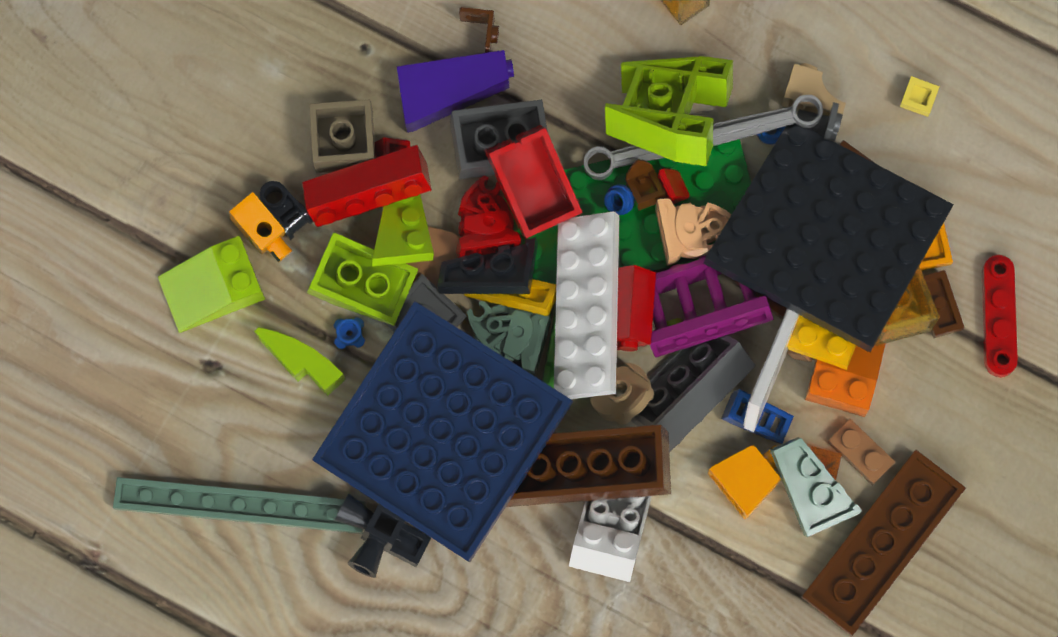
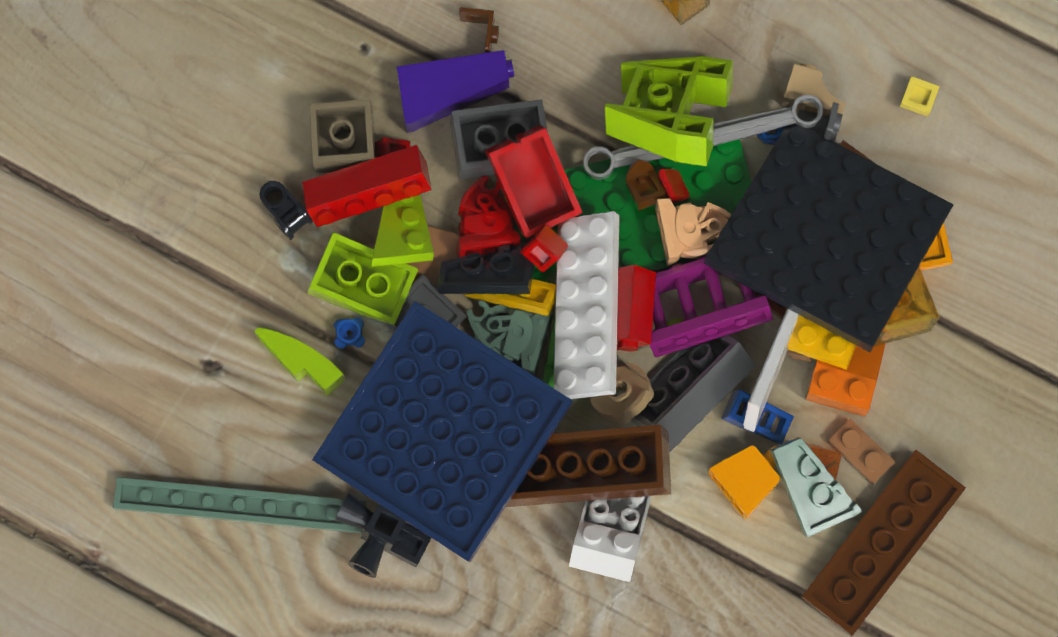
lime slope [158,235,265,333] -> none
light orange torso [229,192,292,263] -> none
blue plate [604,184,634,215] -> none
reddish brown plate [914,270,965,339] -> none
red plate [982,255,1018,378] -> none
none -> red slope [520,226,568,272]

